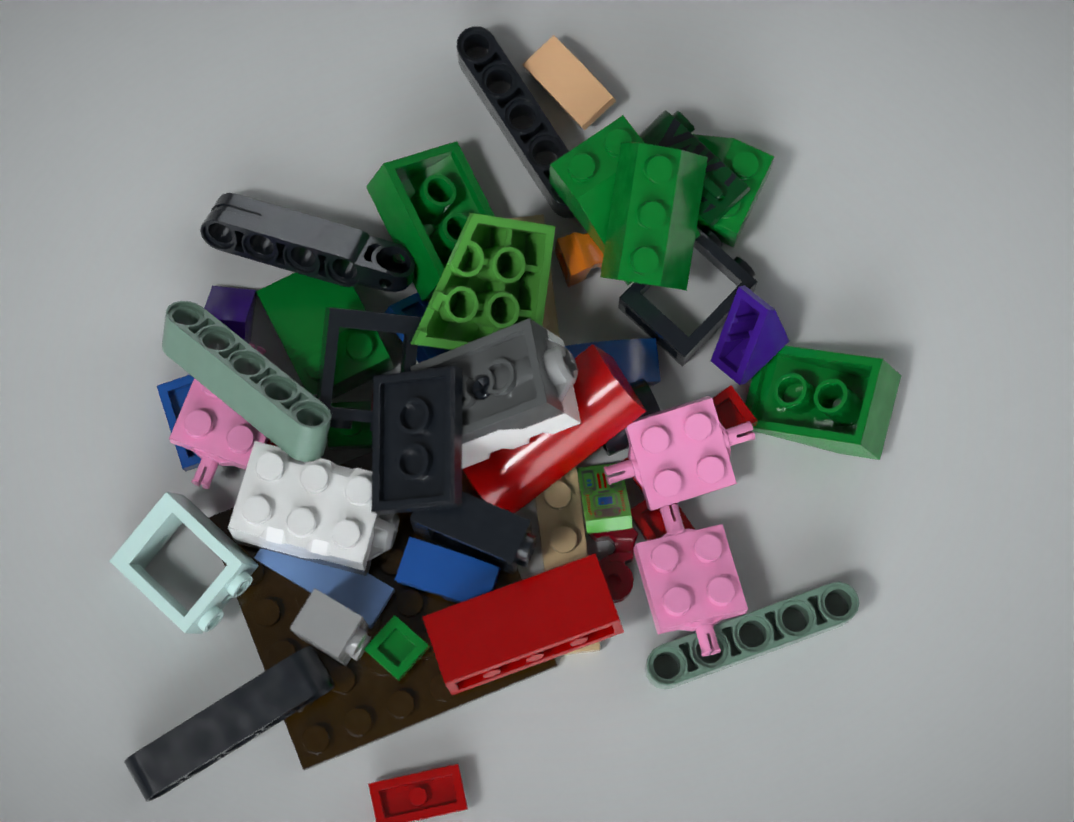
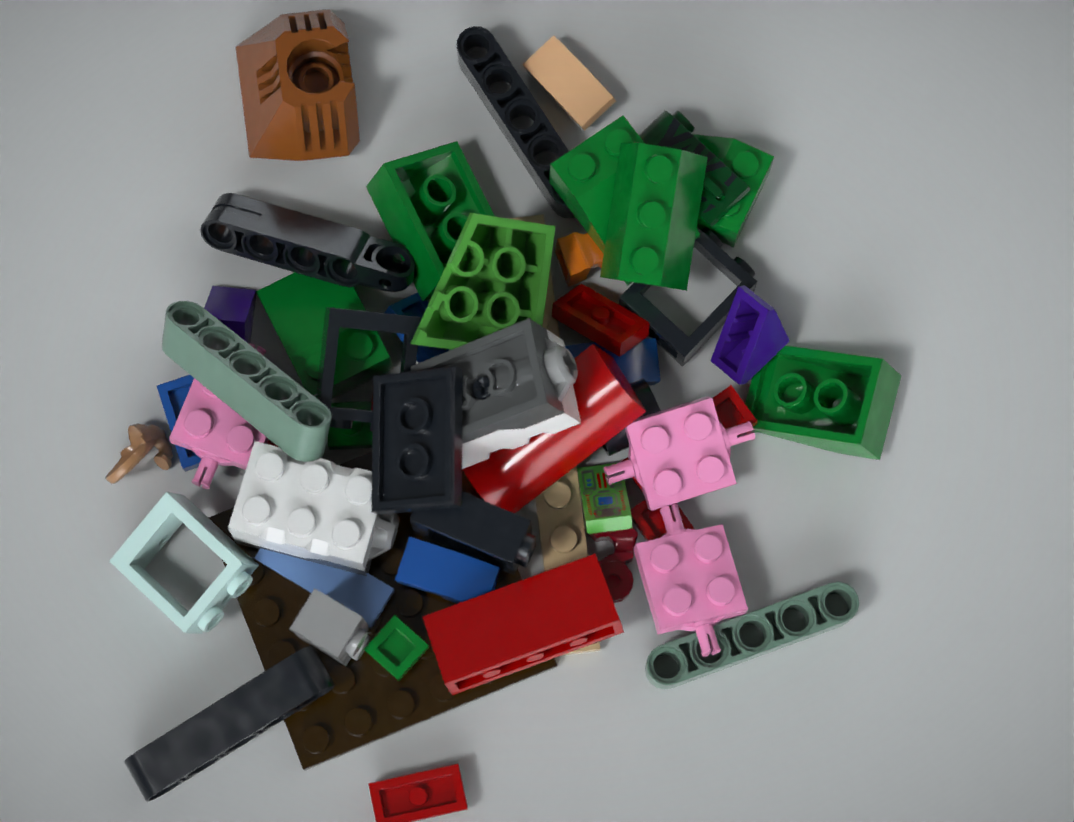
none -> medium nougat piece [105,423,173,484]
none -> dark orange helmet [236,9,360,161]
none -> red plate [552,283,650,357]

